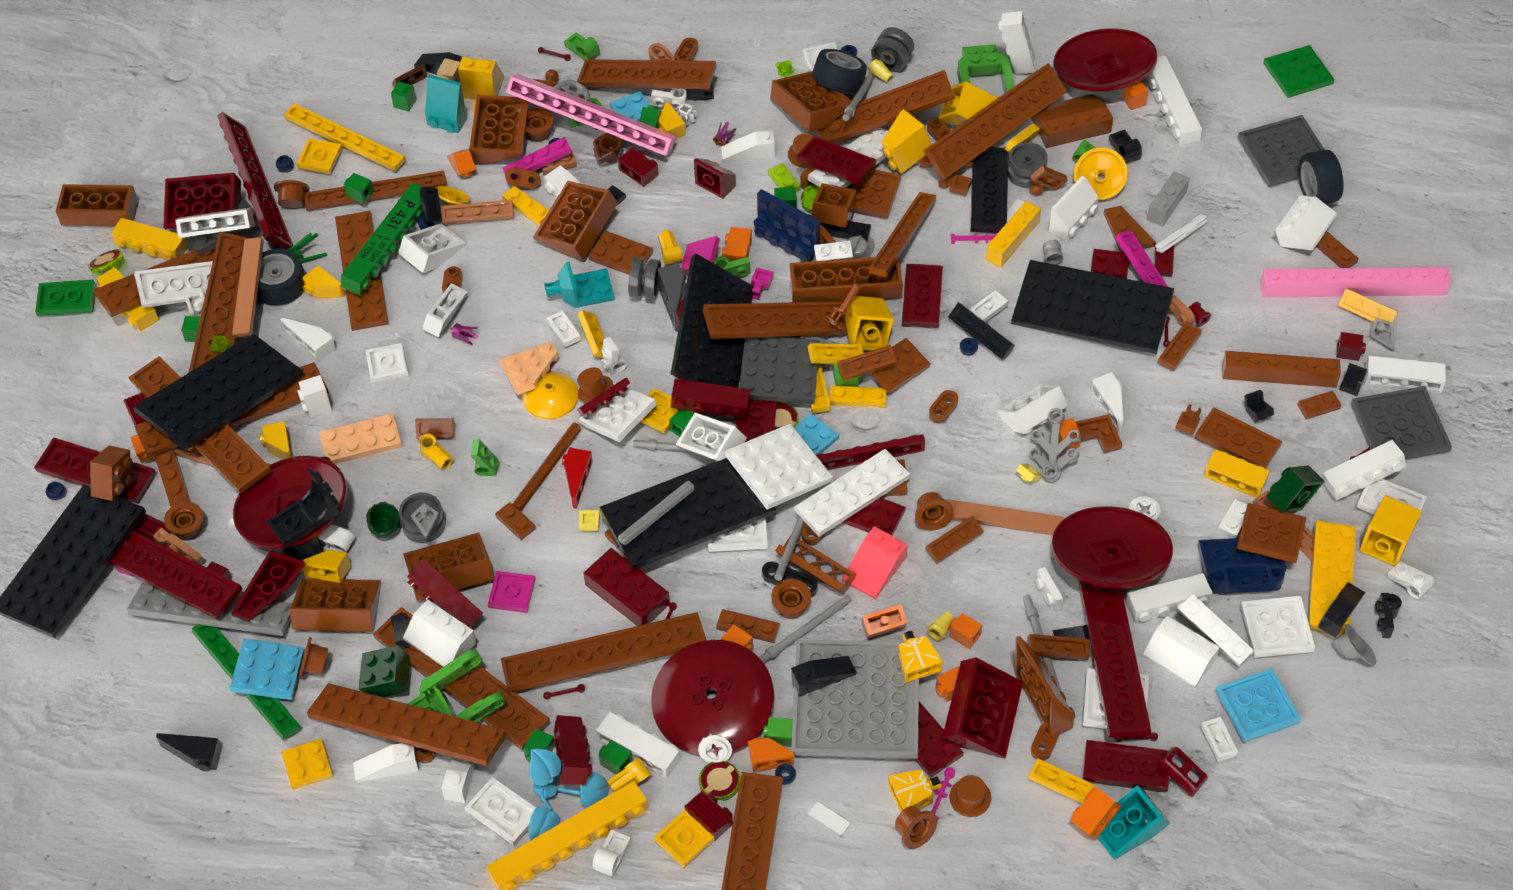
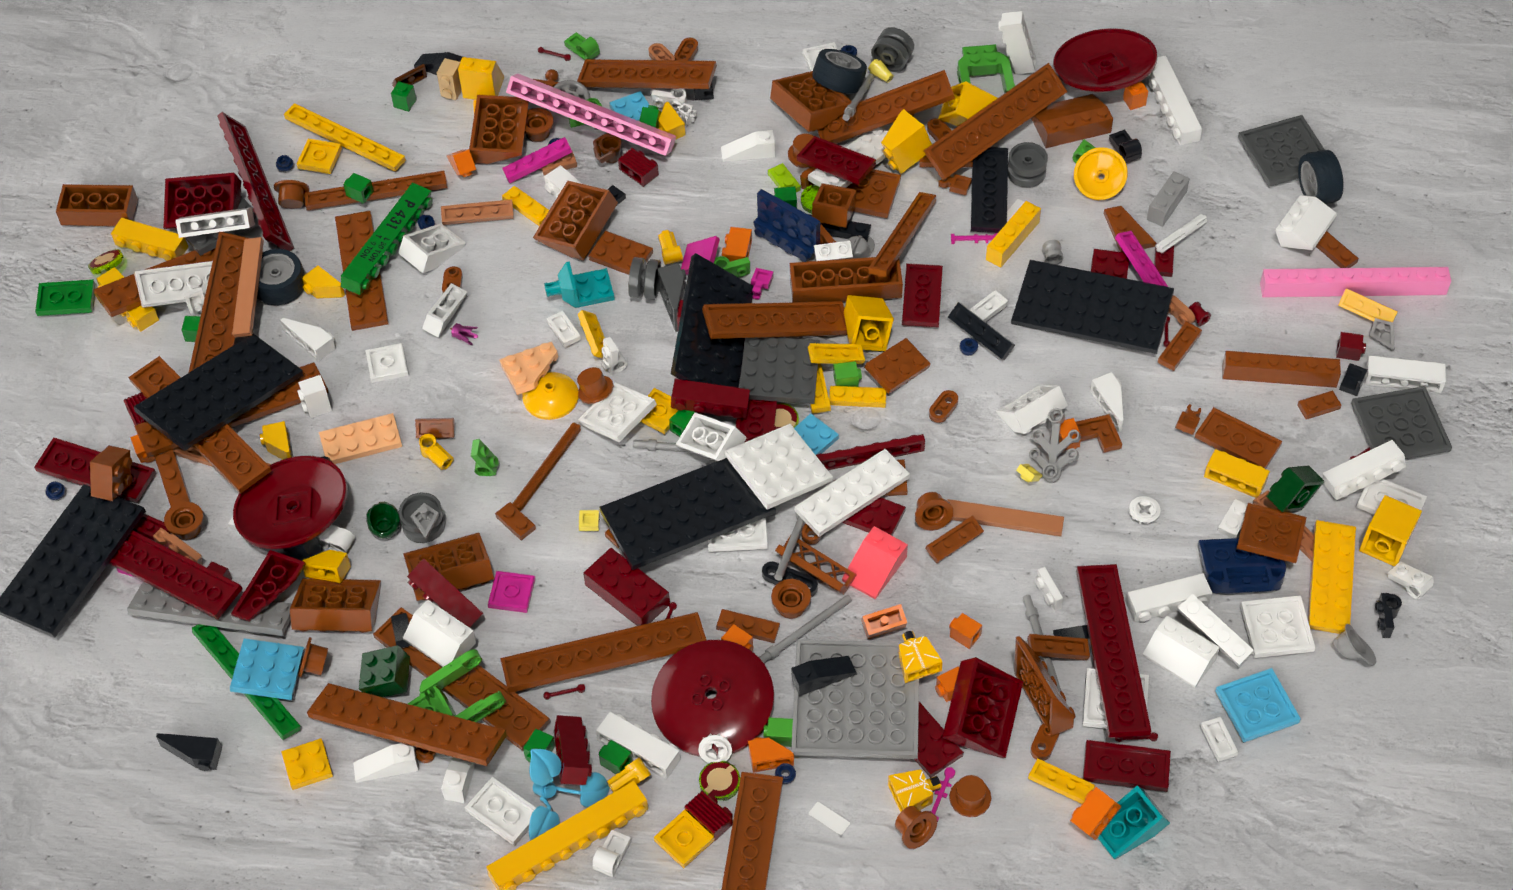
clear neon green plate [209,335,230,353] -> none
black bracket [266,468,340,548] -> none
green plant [288,233,327,263] -> none
black plate [419,187,442,224] -> none
teal slope [425,74,467,133] -> none
yellow dish [436,186,470,205] -> none
dark orange plate [505,167,540,189] -> none
red slope [562,447,593,509] -> none
dark red plate [577,377,630,416] -> none
light grey axle [618,481,694,545] -> none
dark red slope [694,158,736,199] -> none
flat silver piece [713,122,736,147] -> none
clear neon green plate [775,60,795,77] -> none
dark orange piece [827,283,861,330] -> none
dark orange plate [837,345,897,381] -> none
light yellow cone [928,612,954,641] -> none
yellow beam [1005,123,1041,152] -> none
dark orange plate [1030,166,1068,196] -> none
white slope [1049,176,1099,242] -> none
dark red dish [1052,506,1173,588] -> none
dark red piece [1158,747,1208,796] -> none
black bracket [1244,390,1274,421] -> none
green plate [1263,45,1335,98] -> none
black slope [1318,582,1366,638] -> none

